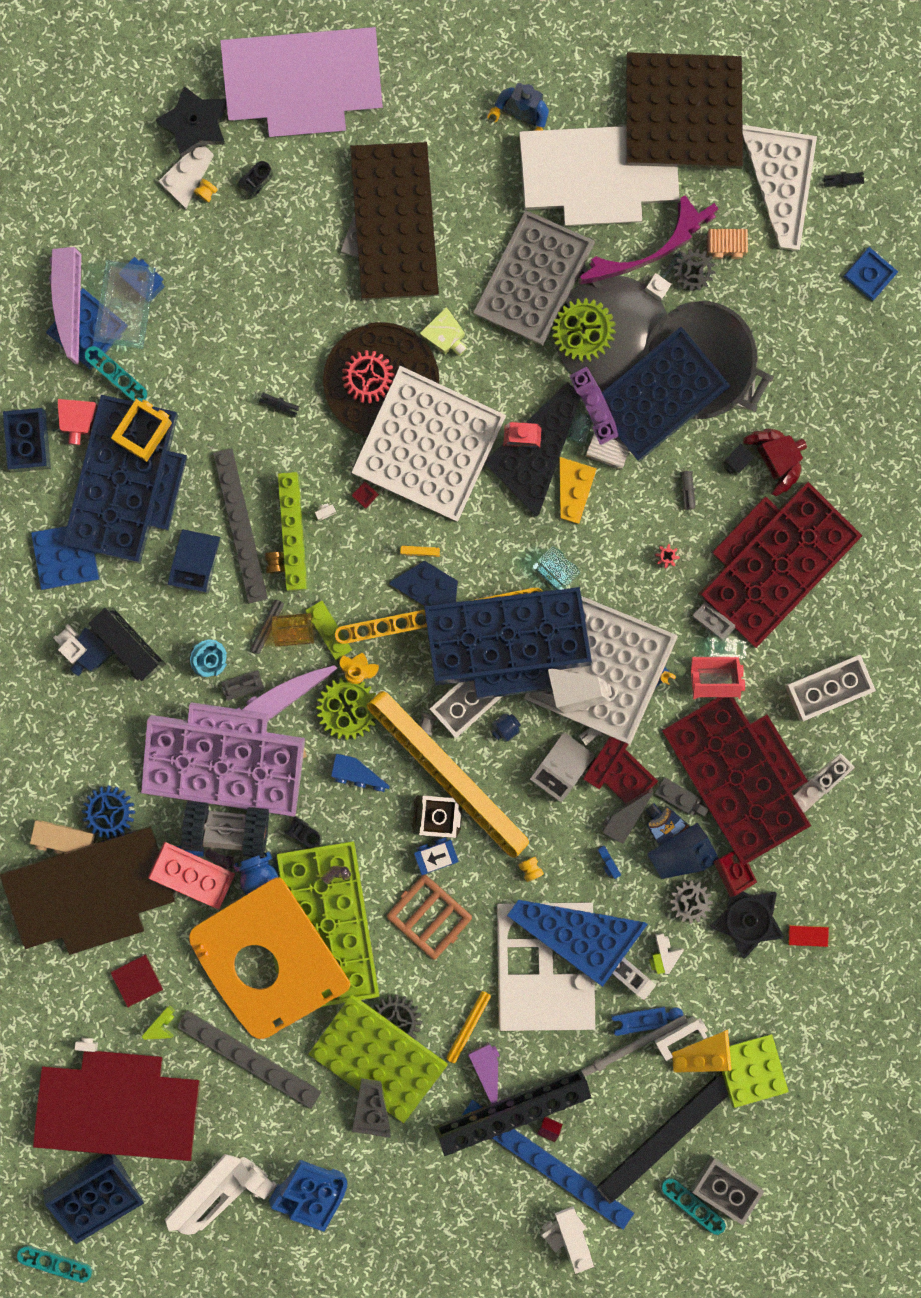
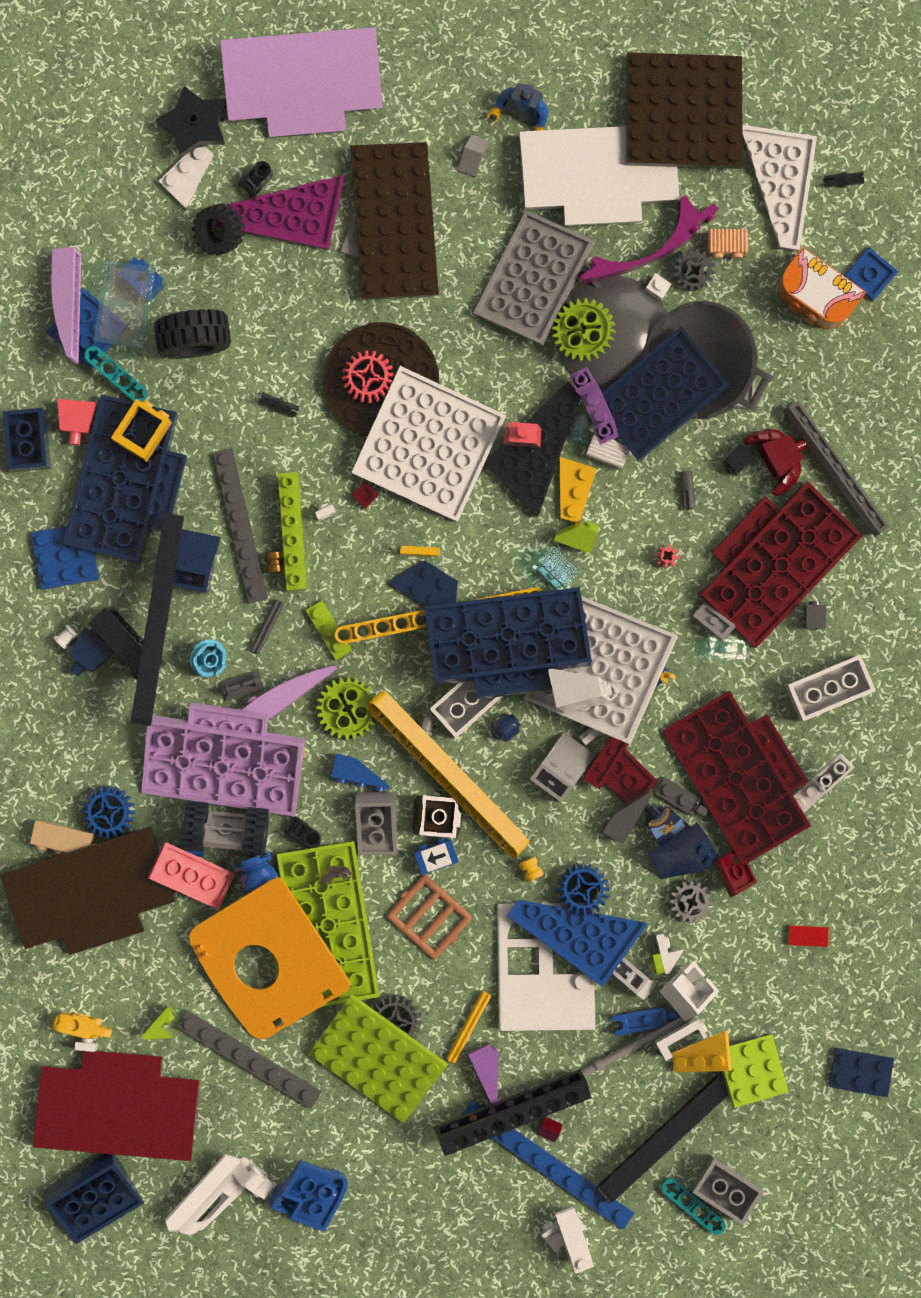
teal beam [17,1245,92,1283] -> none
white plate [58,636,87,664] -> none
dark red tile [110,954,163,1007] -> none
yellow wheel [193,178,218,203] -> none
arm [205,849,235,869] -> none
clear yellow brick [272,613,314,647] -> none
yellow plate [340,653,379,684] -> none
dark grey wing [352,1079,391,1138] -> none
yellowish green torso [420,308,467,356] -> none
blue plate [597,846,621,879] -> none
coral window [691,657,745,699] -> none
black plate [710,891,784,959] -> none
none -> yellow piece [51,1012,113,1040]
none -> black beam [131,513,184,726]
none -> black tyre [154,309,231,359]
none -> black tyre [192,203,245,256]
none -> magenta wing [215,175,345,250]
none -> light grey slope [355,792,398,855]
none -> light grey slope [458,135,489,177]
none -> lime slope [554,520,600,554]
none -> blue gear [556,863,610,917]
none -> white piece [660,961,719,1022]
none -> brick [778,247,866,329]
none -> dark grey plate [784,401,889,537]
none -> dark grey brick [804,601,826,630]
none -> dark blue plate [829,1047,894,1098]

